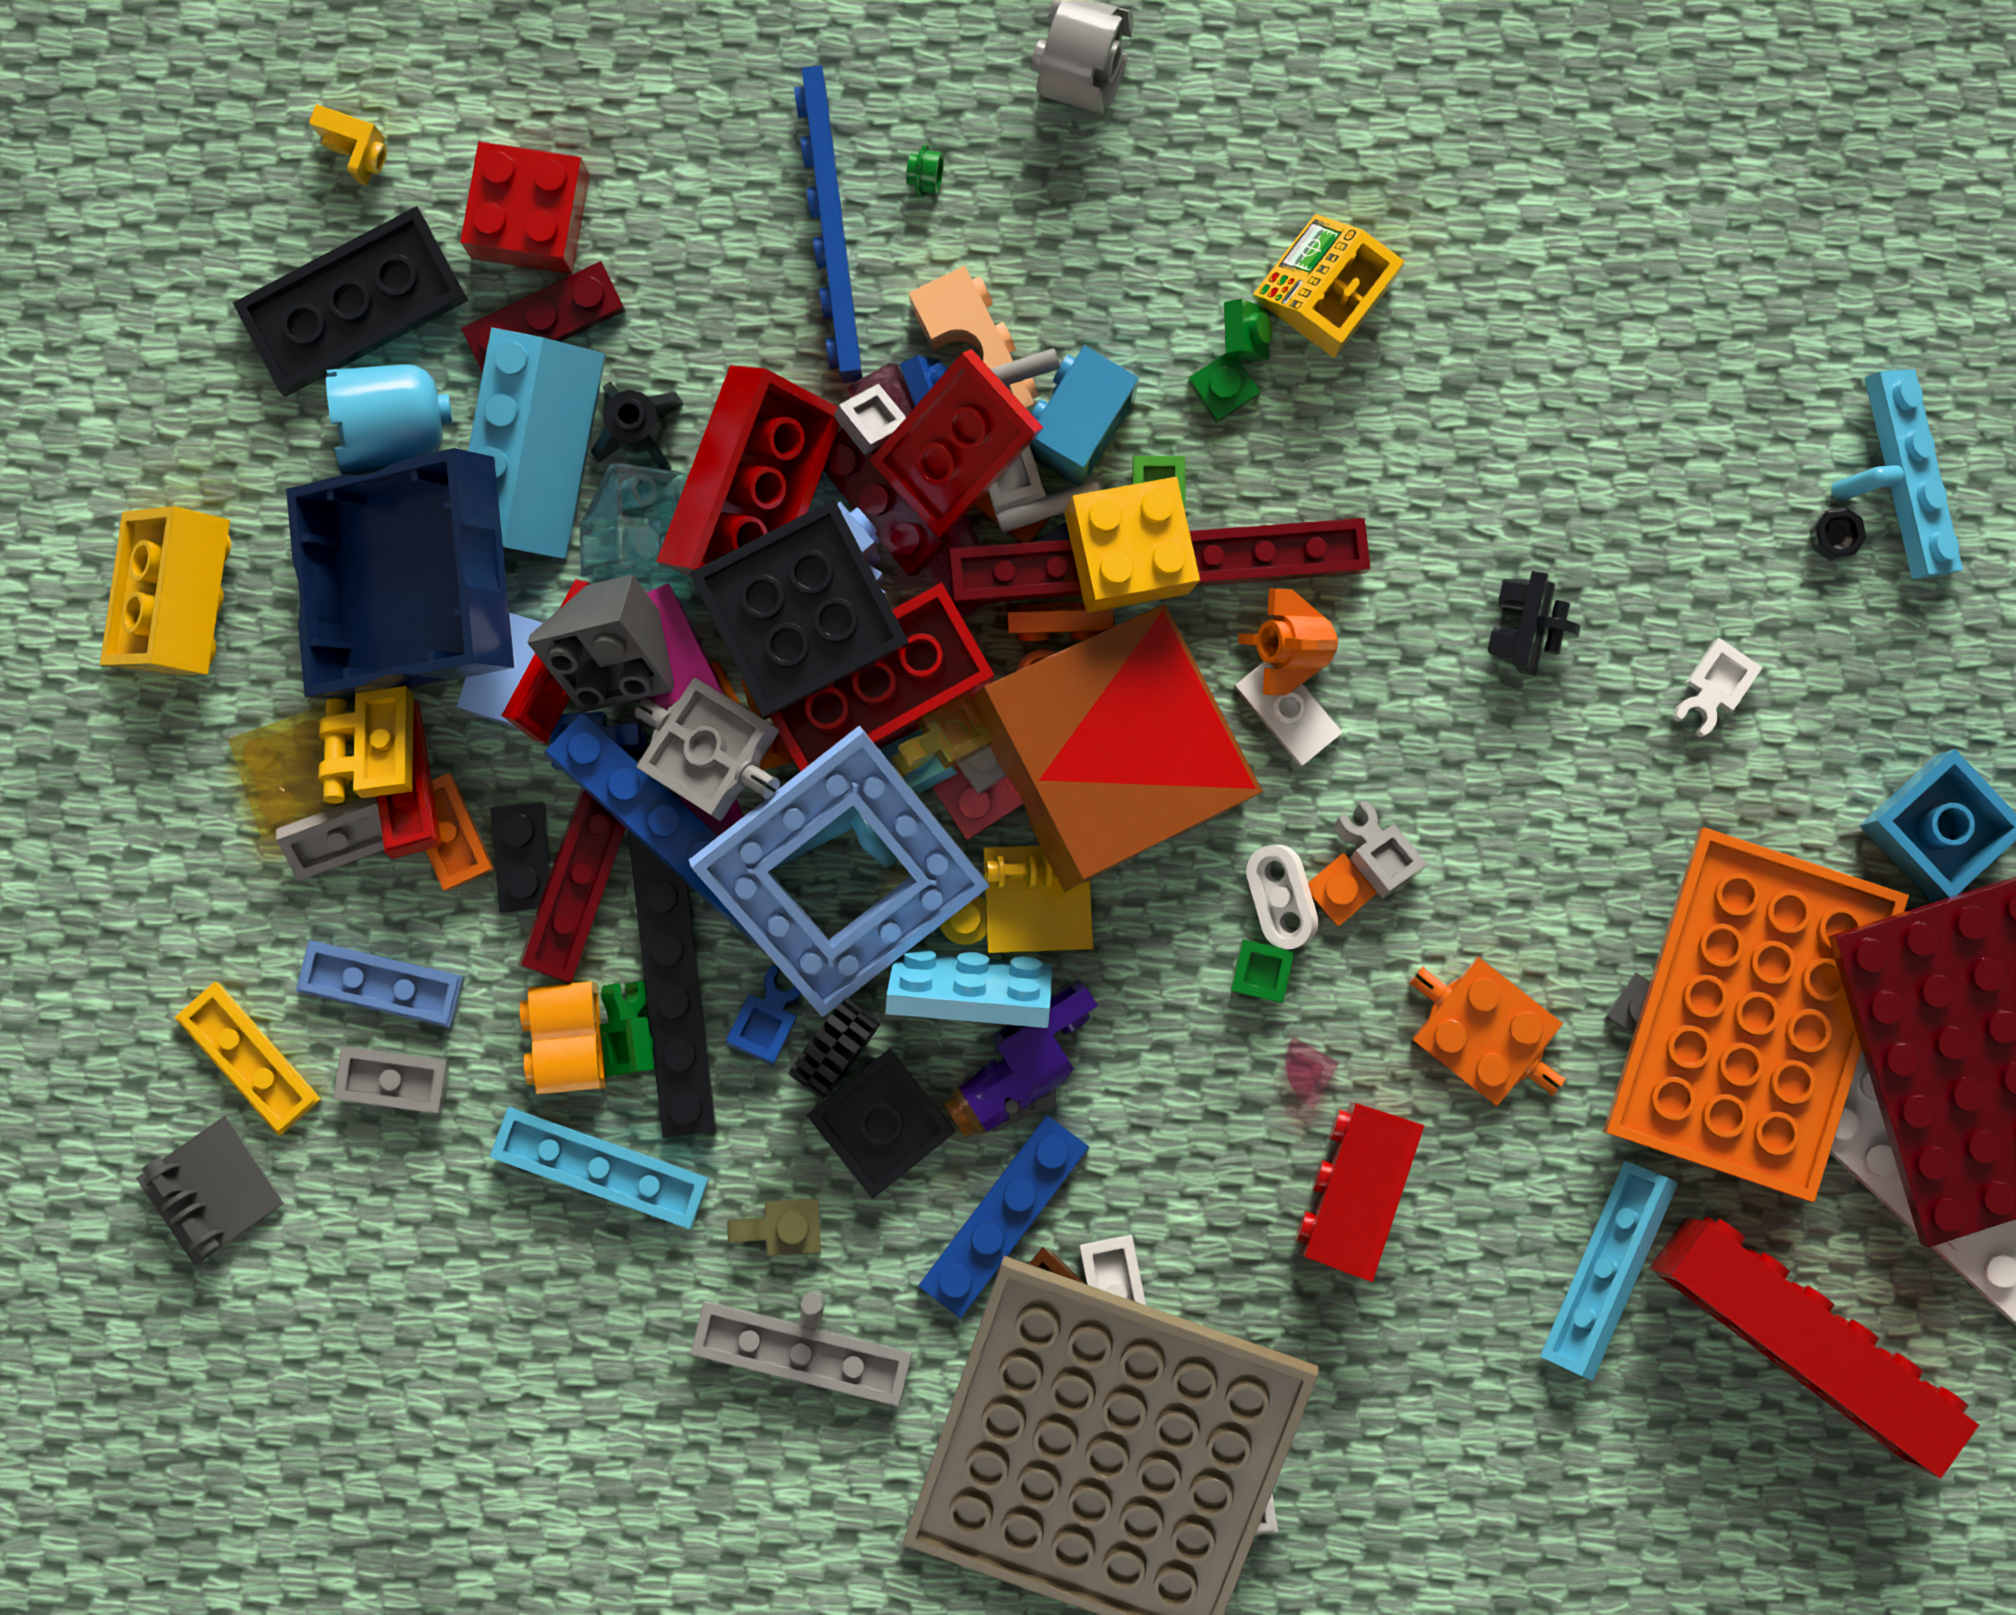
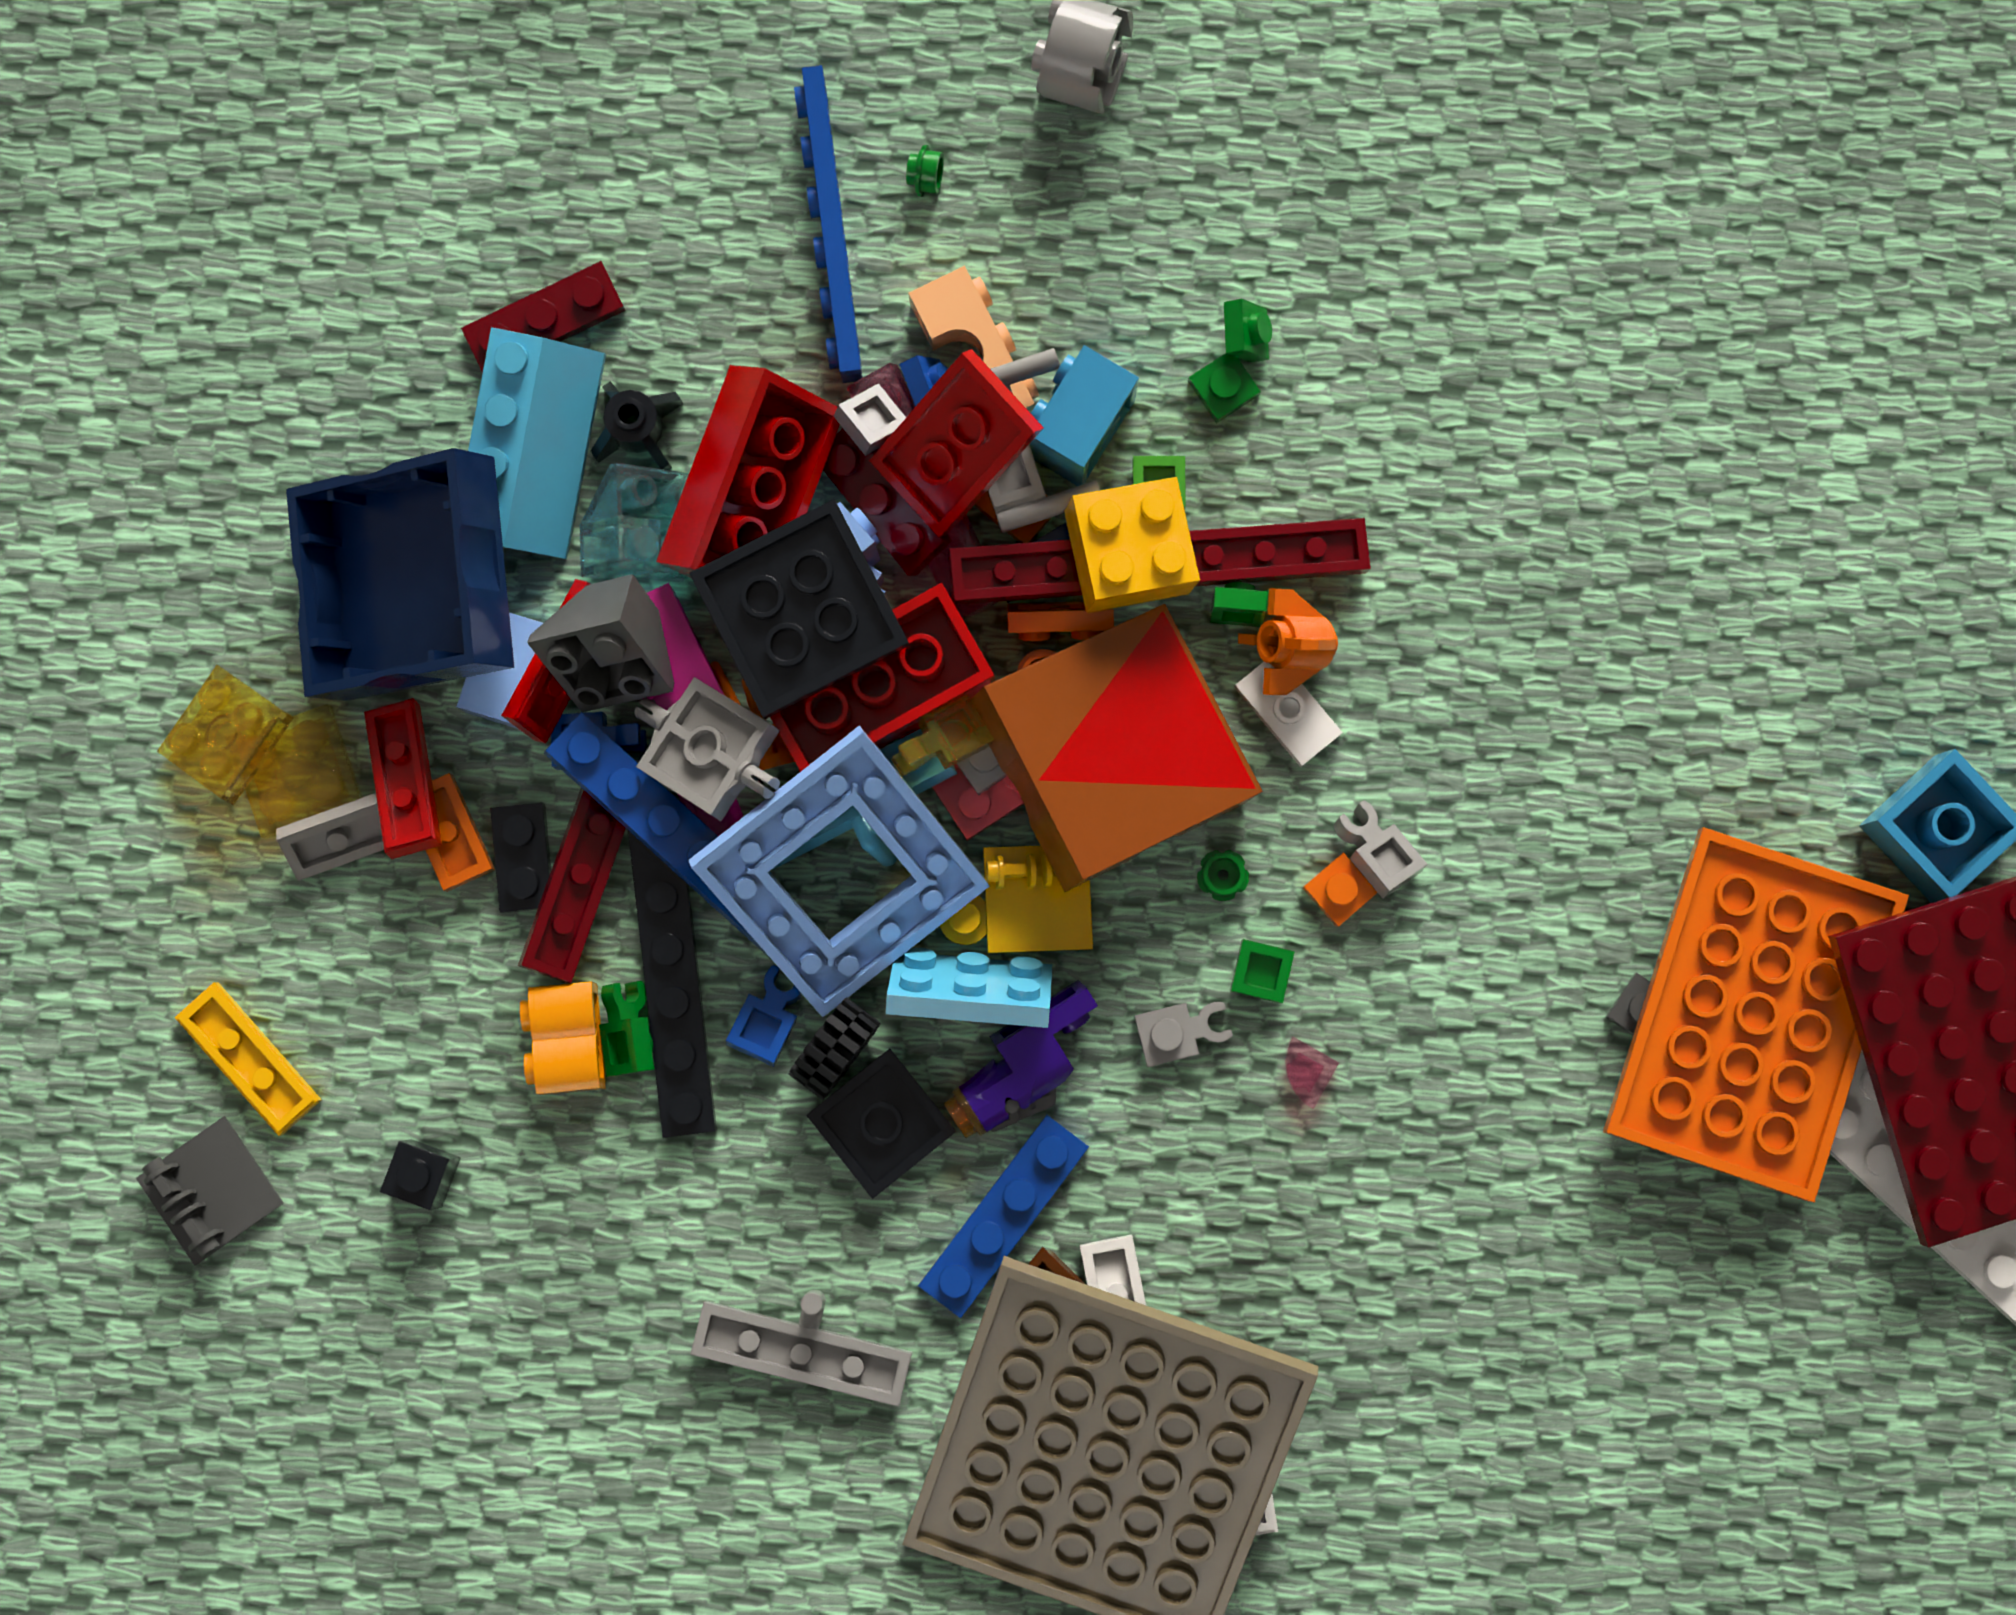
yellow slope [100,506,231,675] -> none
black plate [233,206,469,397] -> none
medium blue tile [296,940,465,1028] -> none
yellow bracket [309,104,387,186] -> none
yellow plate [318,686,414,804] -> none
medium azure cylinder [326,364,453,475] -> none
light grey plate [333,1046,450,1114] -> none
red brick [460,141,590,274] -> none
medium azure plate [490,1106,710,1229] -> none
olive plate [727,1198,821,1256] -> none
white plate [1246,845,1318,949] -> none
yellow slope [1252,214,1405,359] -> none
red slope [1295,1102,1425,1282] -> none
orange plate [1409,956,1565,1106] -> none
black hips [1488,571,1581,676] -> none
medium azure plate [1540,1161,1678,1381] -> none
red brick [1649,1216,1979,1479] -> none
white plate [1672,638,1763,737] -> none
black tile [1809,507,1867,561] -> none
medium azure plate [1831,369,1963,580] -> none
none -> clear yellow plate [157,665,294,805]
none -> black brick [380,1139,461,1210]
none -> light grey plate [1134,1002,1233,1067]
none -> green plate [1197,850,1249,901]
none -> green plate [1210,582,1268,627]

